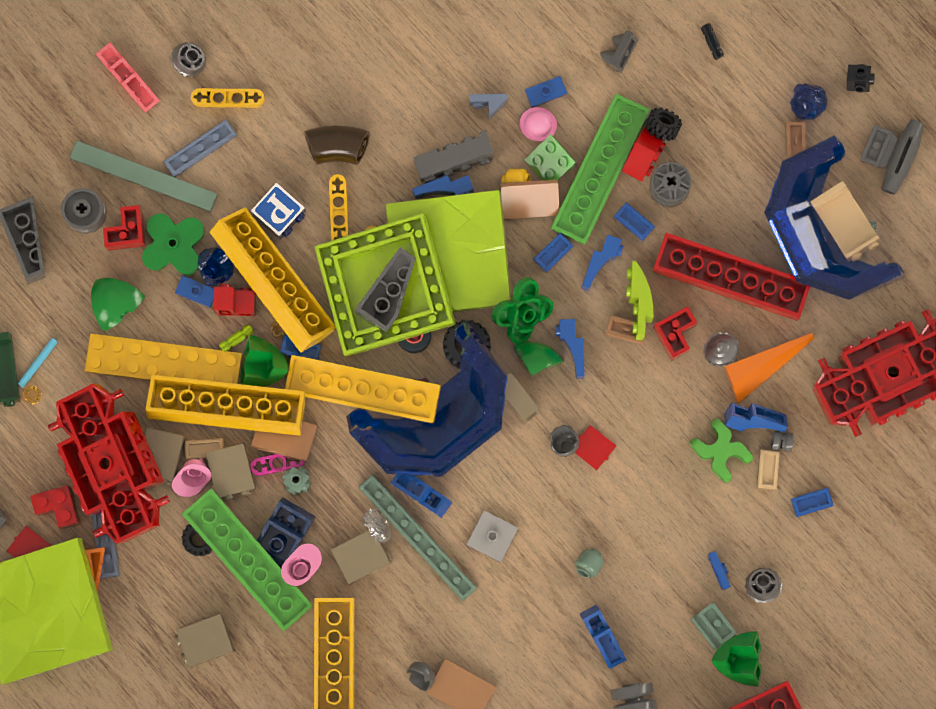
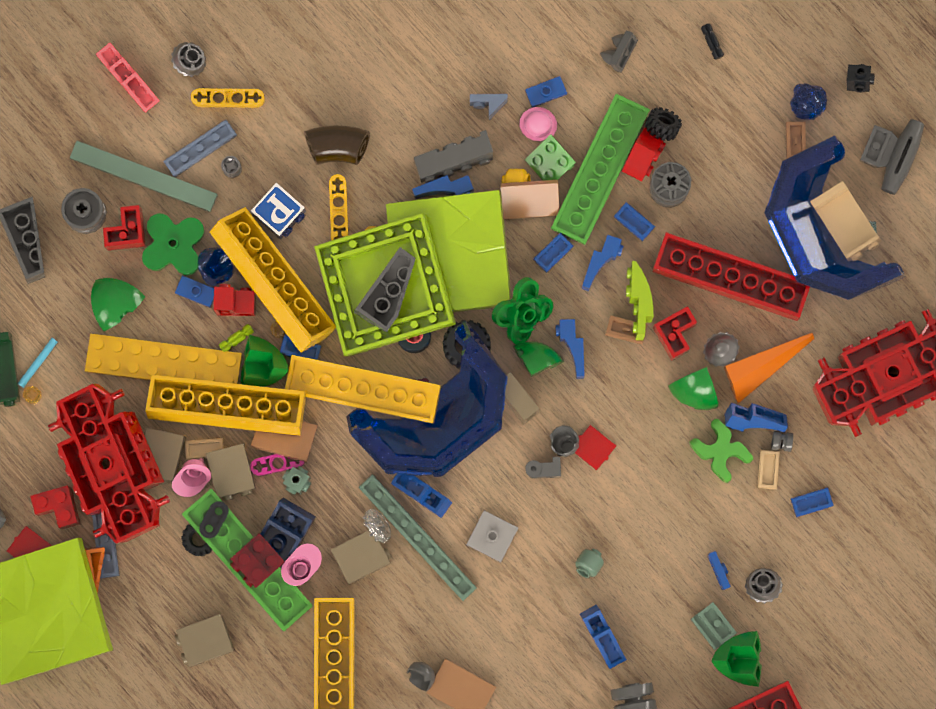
none -> black plate [199,501,229,538]
none -> flat silver wheel [221,156,242,178]
none -> dark red plate [230,533,285,588]
none -> dark grey leg [525,457,561,479]
none -> green brick [668,367,718,410]

